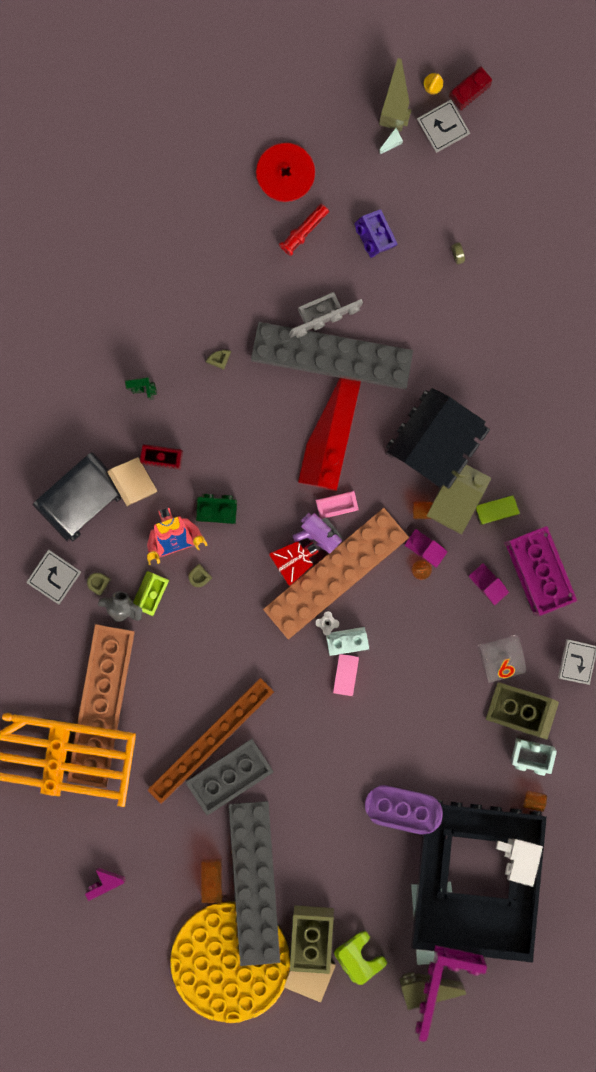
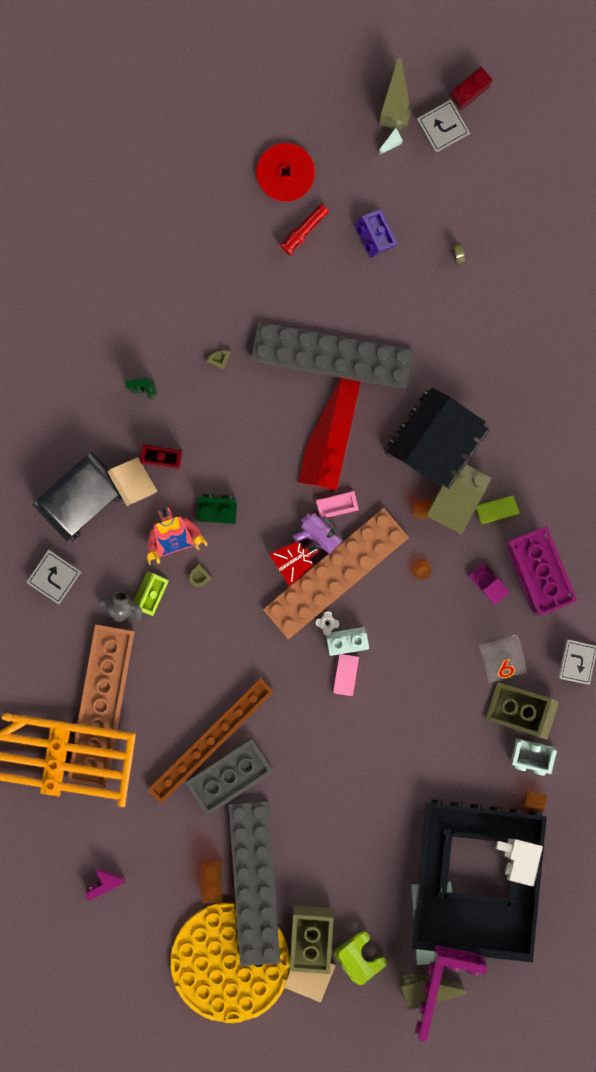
olive tile [87,573,111,596] -> none
light grey bracket [289,292,363,338] -> none
medium lavender tile [365,785,443,834] -> none
magenta slope [404,529,448,568] -> none
yellow tile [424,73,443,94] -> none

